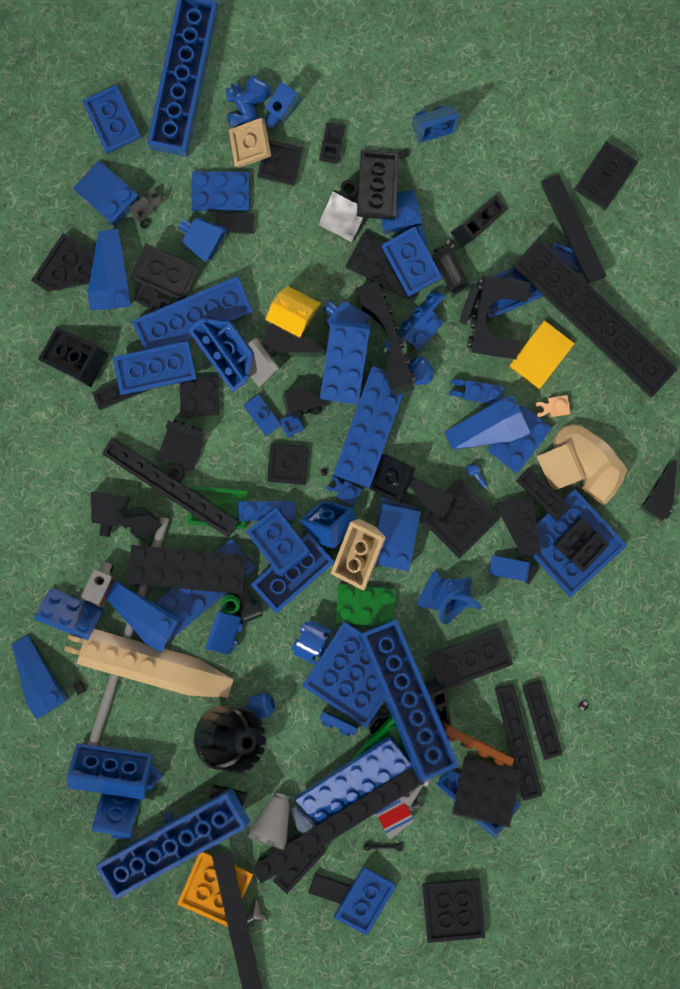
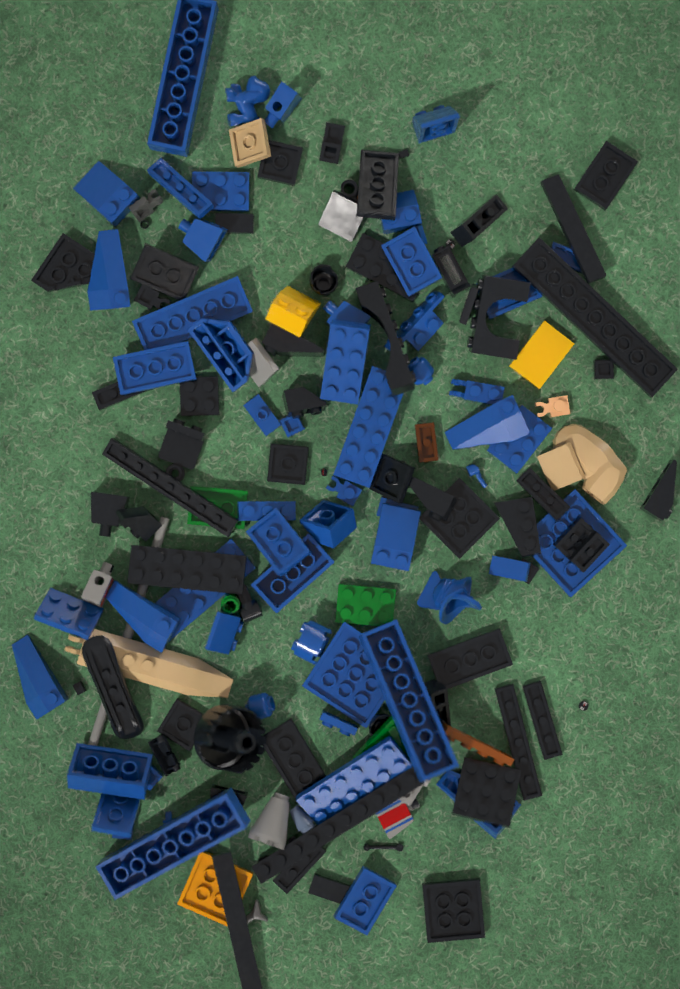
black slope [38,326,110,388] -> none
blue plate [82,85,141,154] -> none
tan slope [330,519,386,591] -> none
none -> black piece [82,635,144,740]
none -> blue plate [147,158,214,219]
none -> black hinge [148,734,181,776]
none -> black tile [157,698,203,751]
none -> black tile [263,718,326,803]
none -> black hair [309,264,338,296]
none -> reddish brown plate [415,422,438,463]
none -> black tile [593,360,614,379]

